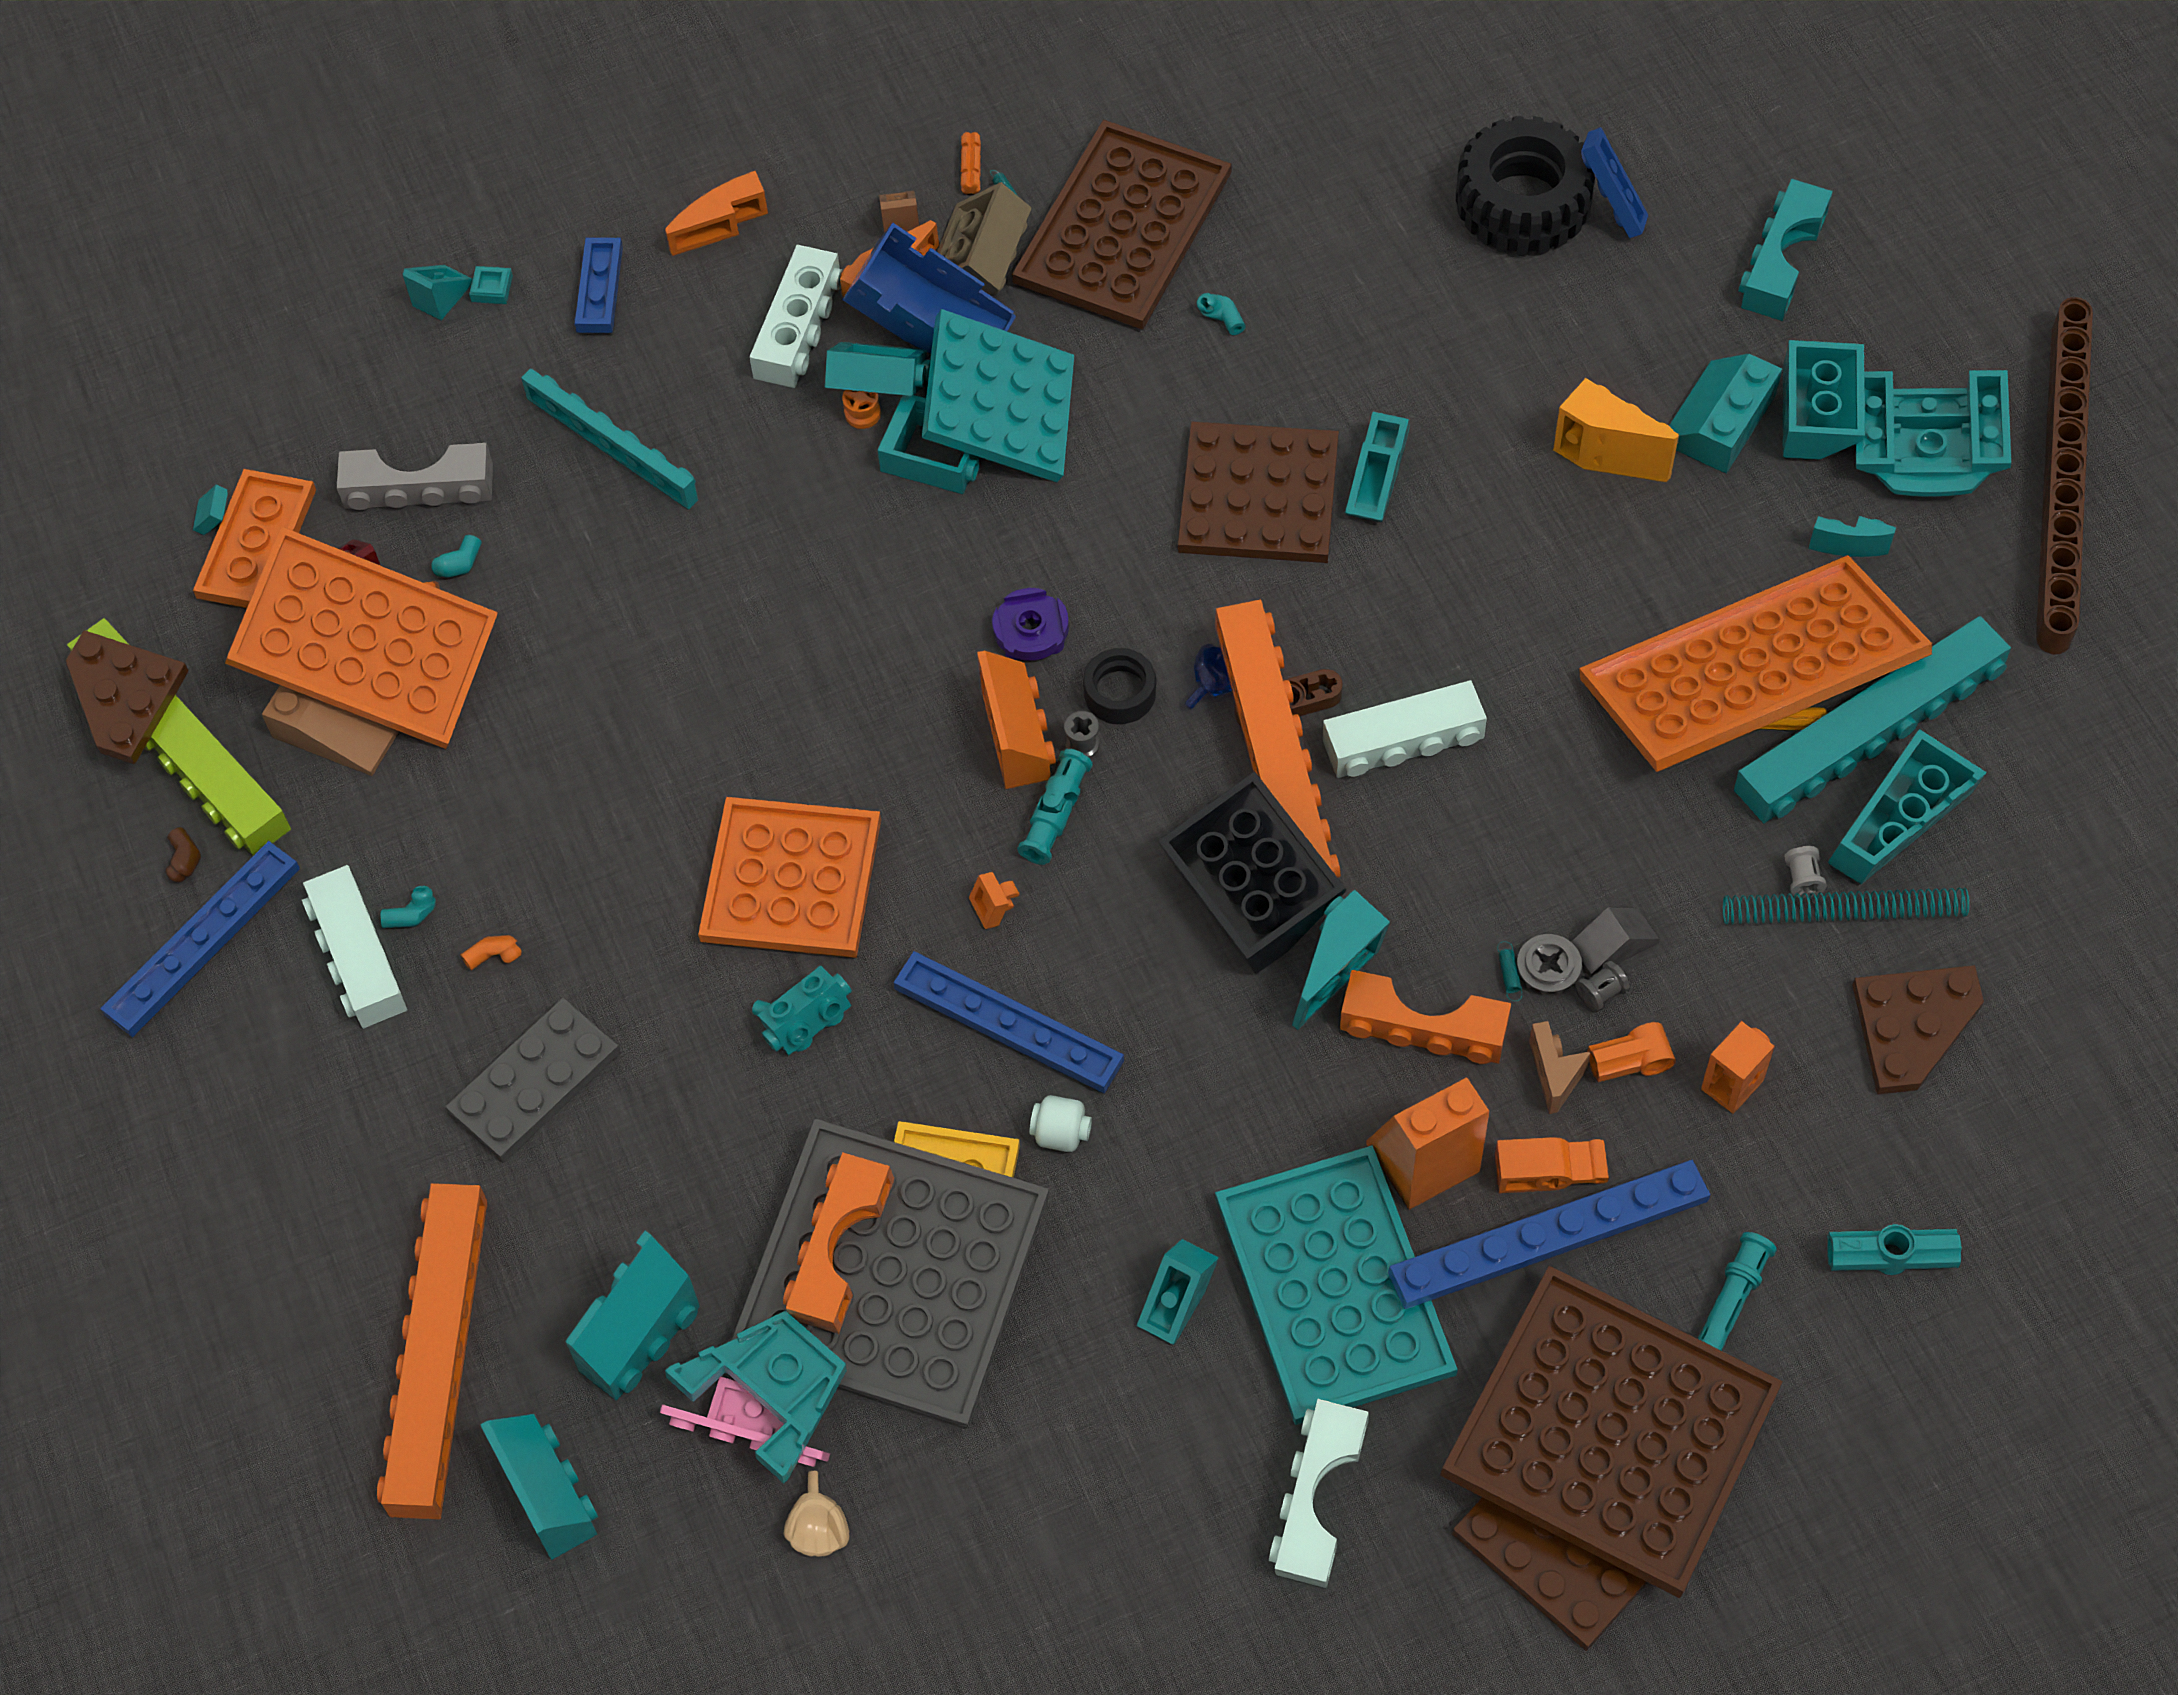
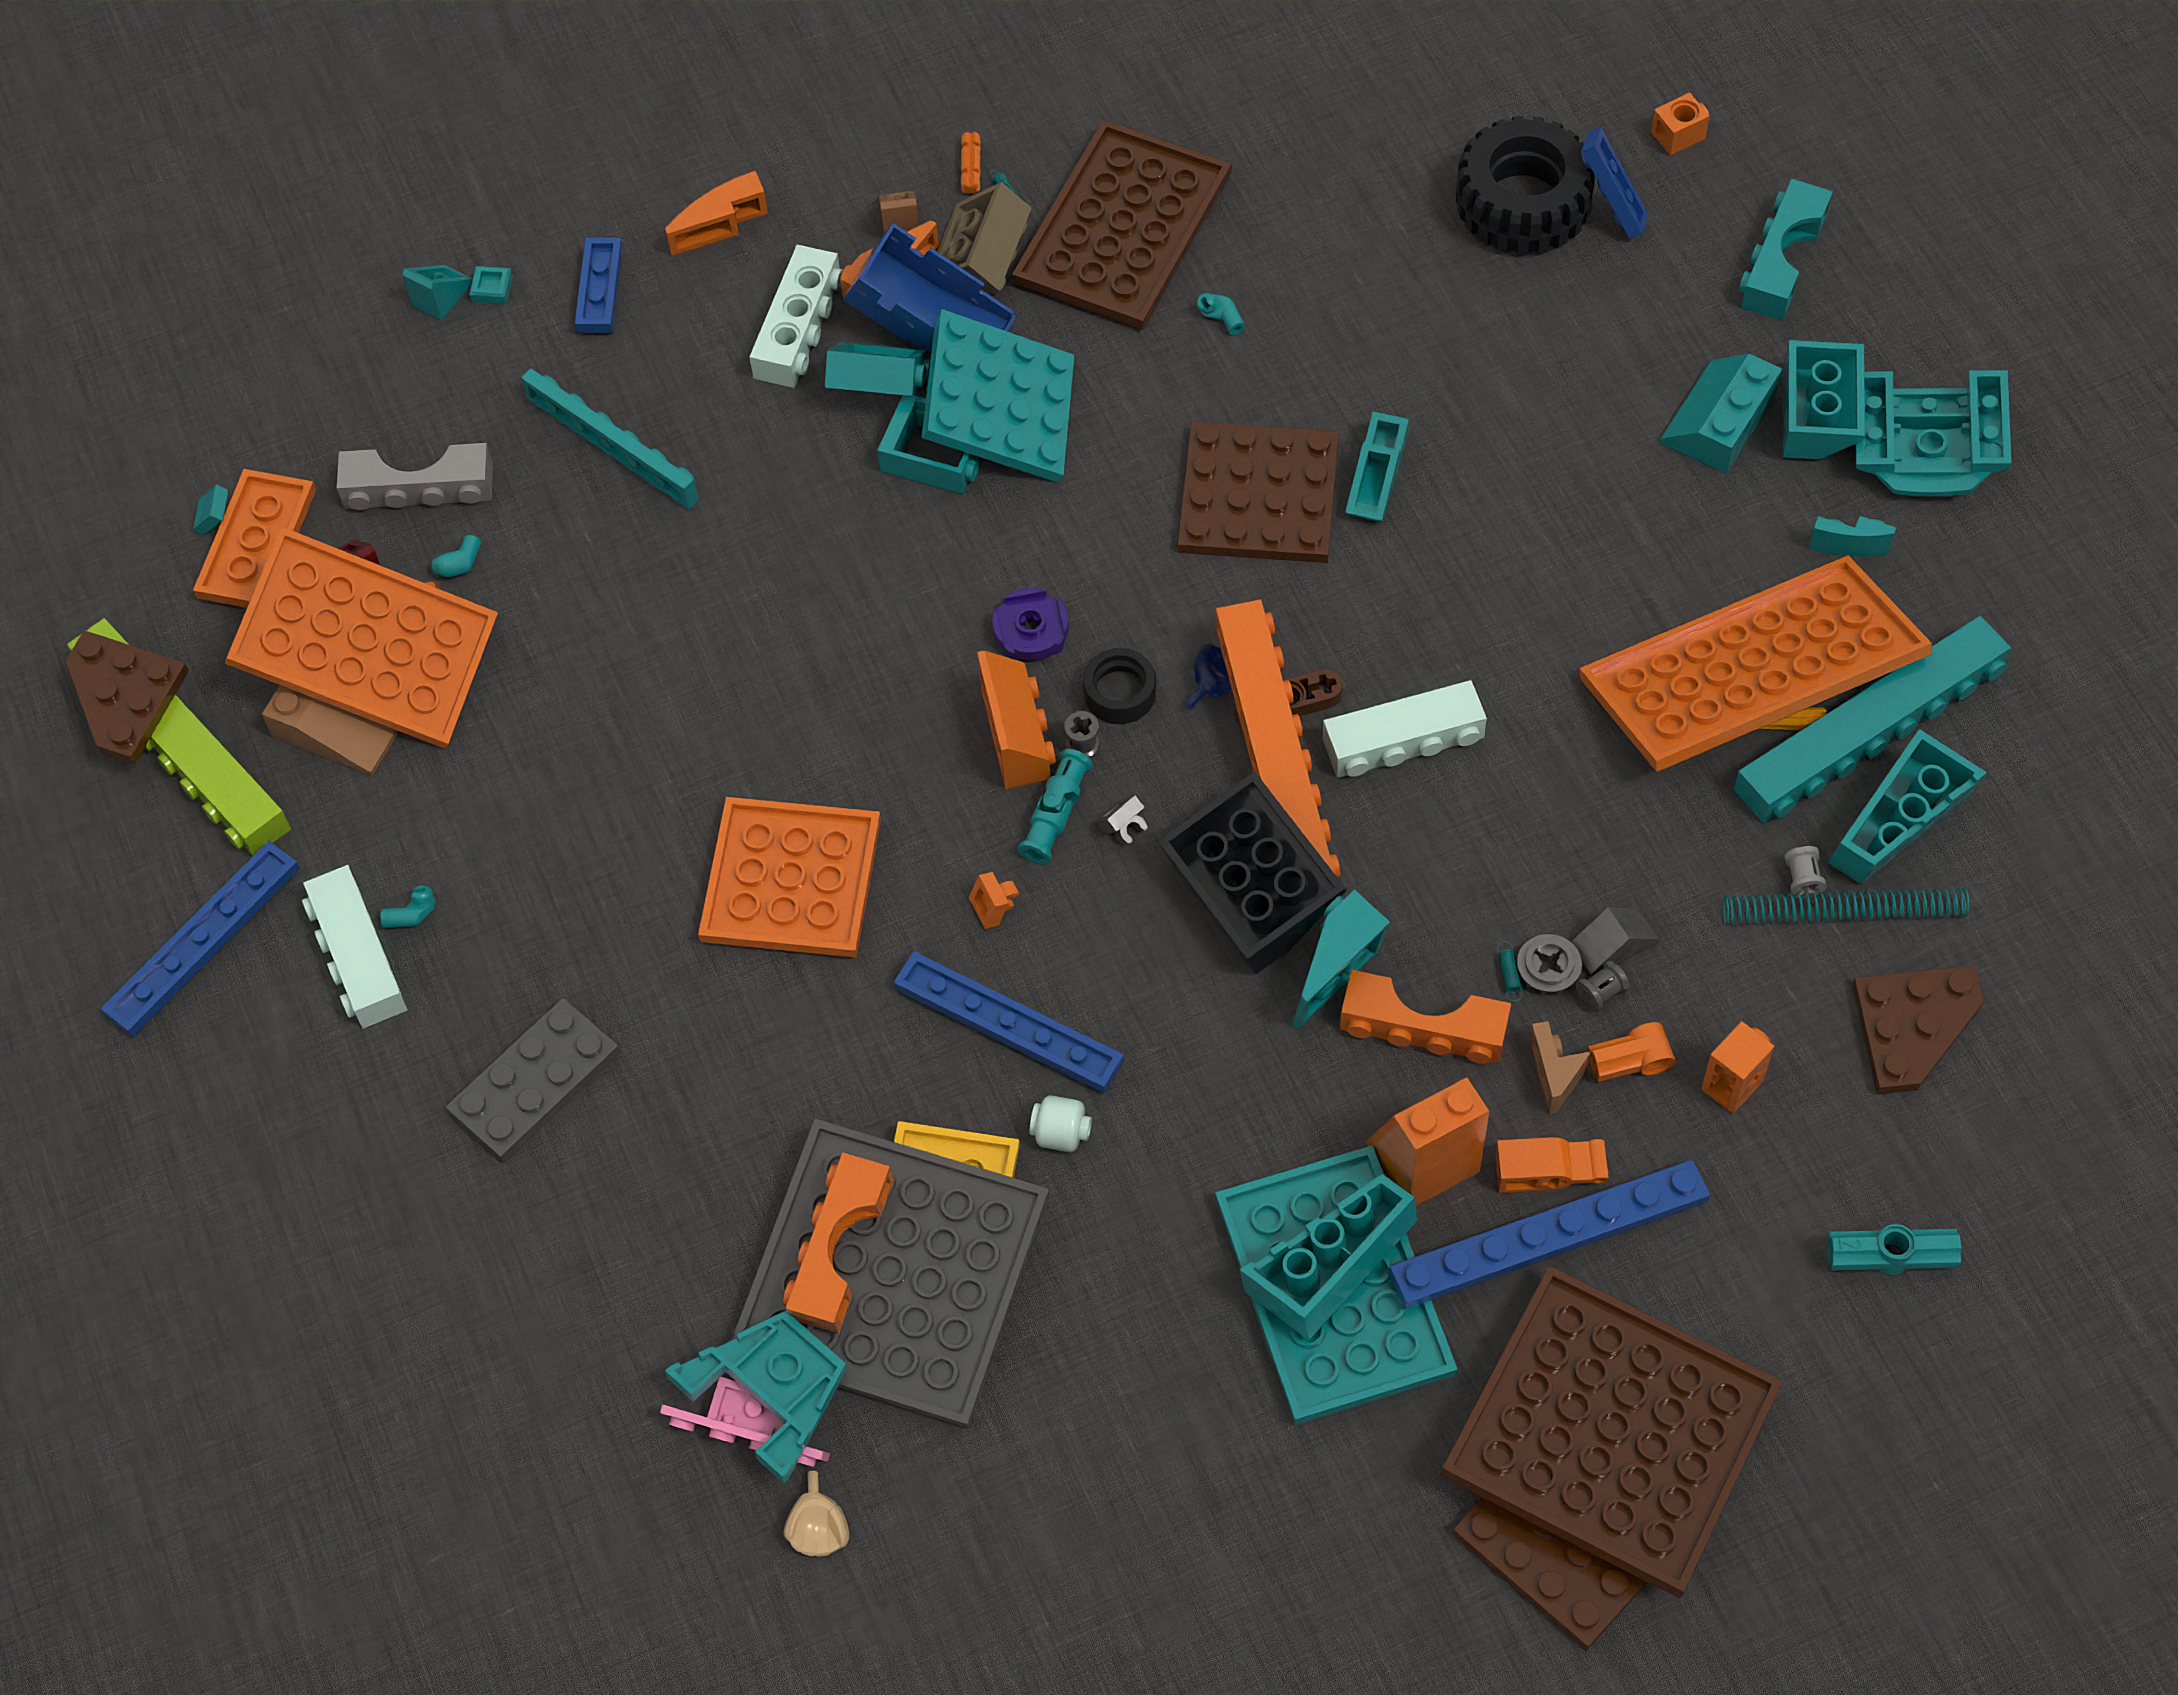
reddish brown arm [166,827,201,883] -> none
orange brick [377,1183,488,1519] -> none
orange arm [460,935,522,971] -> none
teal slope [480,1414,598,1560] -> none
teal wedge [565,1231,700,1401] -> none
teal brick [752,965,852,1056] -> none
orange wheel [842,390,881,429] -> none
teal slope [1136,1239,1219,1345] -> none
light aqua arch [1269,1399,1369,1588] -> none
light orange slope [1553,378,1679,482] -> none
teal pin [1697,1232,1777,1351] -> none
reddish brown beam [2036,297,2093,655] -> none
none -> tile [1094,795,1148,845]
none -> teal wedge [1239,1174,1418,1340]
none -> orange brick [1650,92,1710,156]

